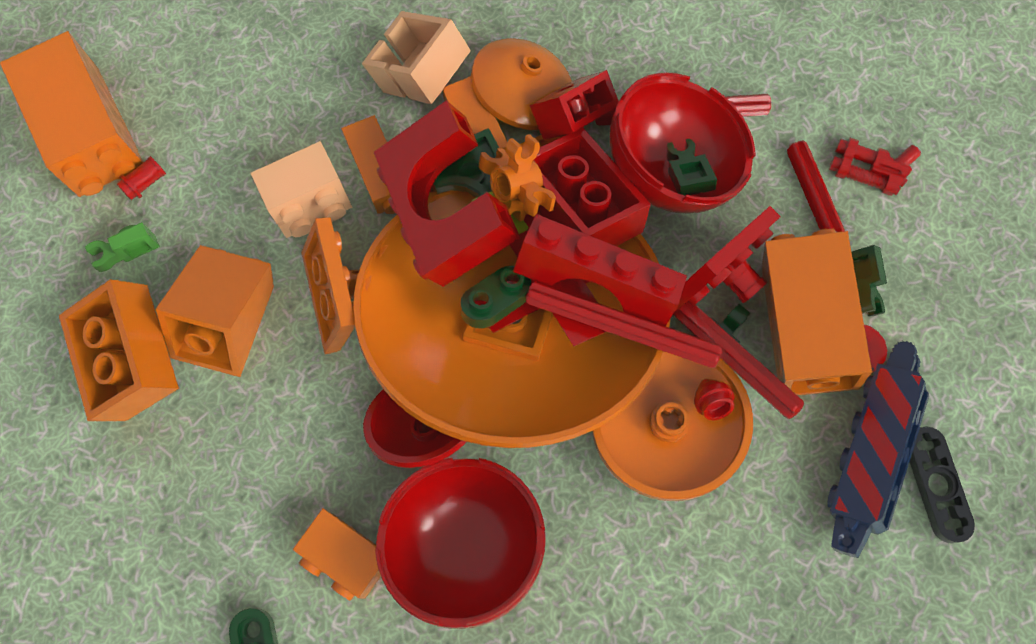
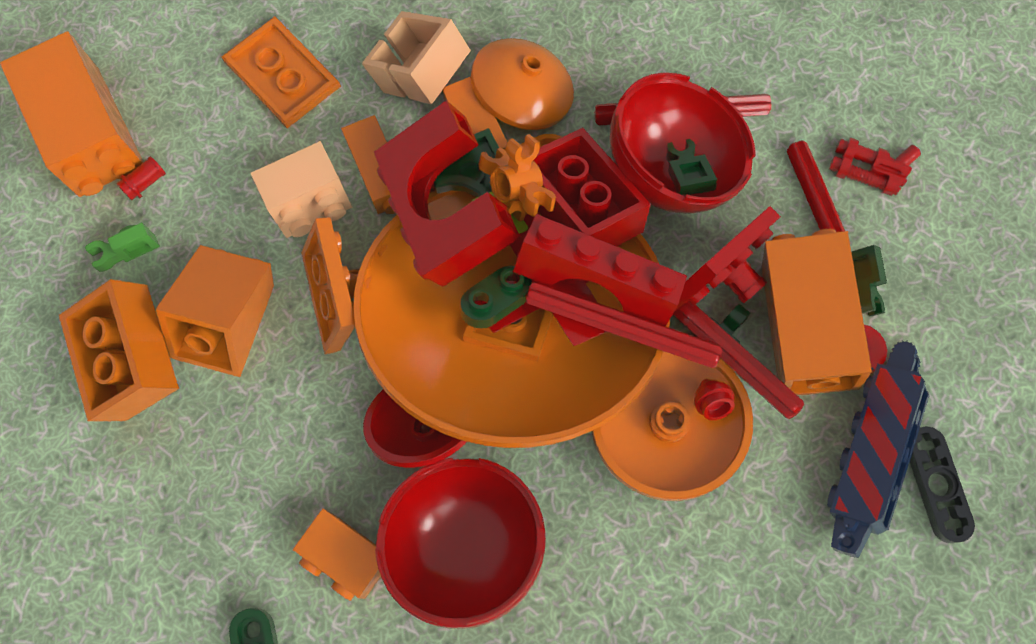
red brick [529,70,619,140] -> none
none -> orange tile [221,16,341,129]

